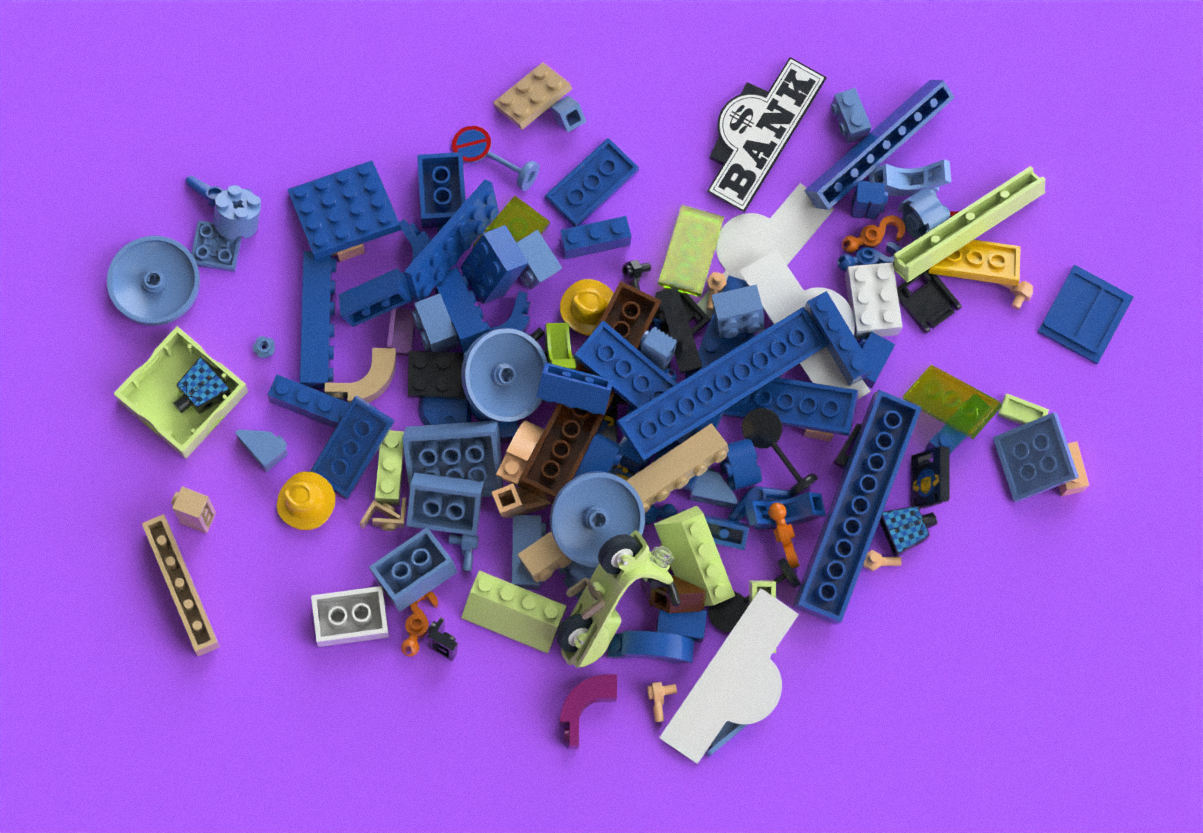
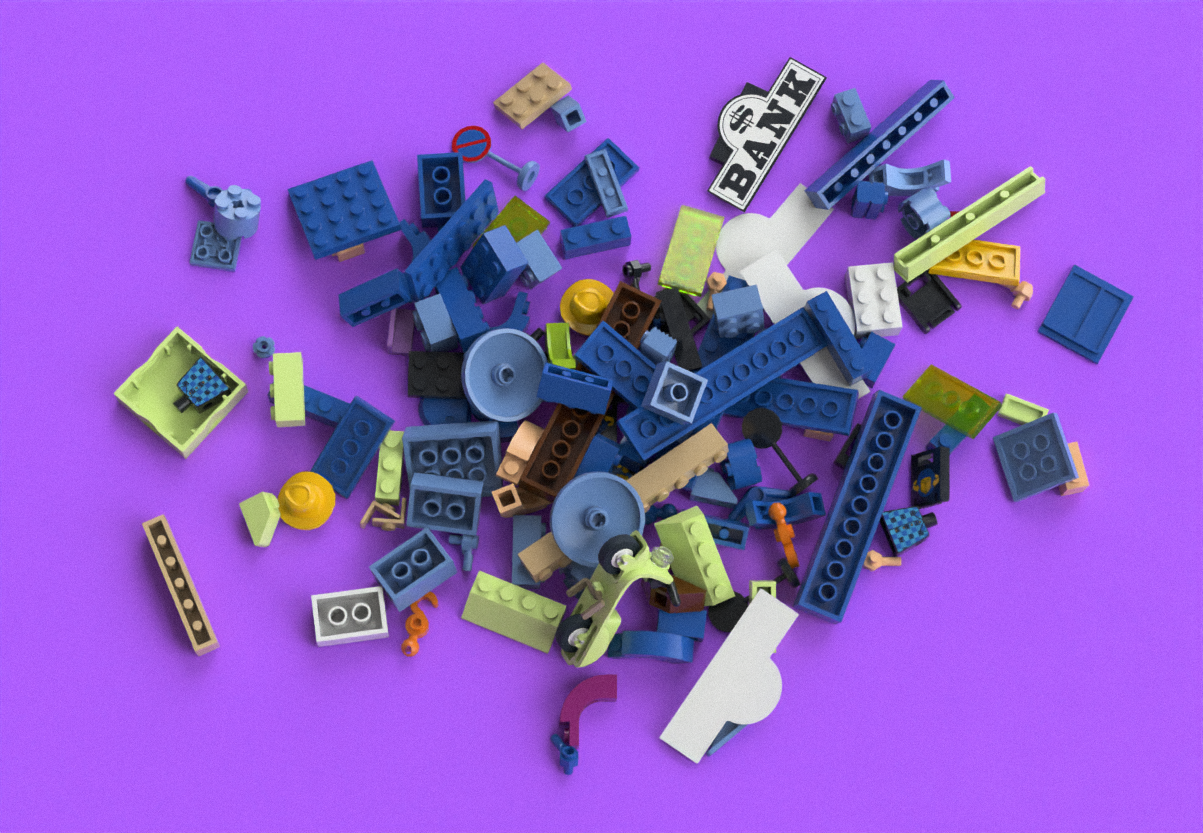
medium blue dish [107,236,200,326] -> none
tan brick [171,486,216,534] -> none
medium blue slope [235,429,288,472] -> none
blue brick [300,251,337,389] -> none
tan arch [325,348,396,403] -> none
black bracket [427,617,458,661] -> none
light nougat piece [647,682,677,722] -> none
blue piece [837,242,901,271] -> none
orange piece [842,215,906,253] -> none
none -> yellowish green slope [239,492,281,547]
none -> yellowish green brick [269,352,305,427]
none -> blue piece [550,734,578,775]
none -> medium blue tile [584,149,628,218]
none -> medium blue brick [641,361,708,425]

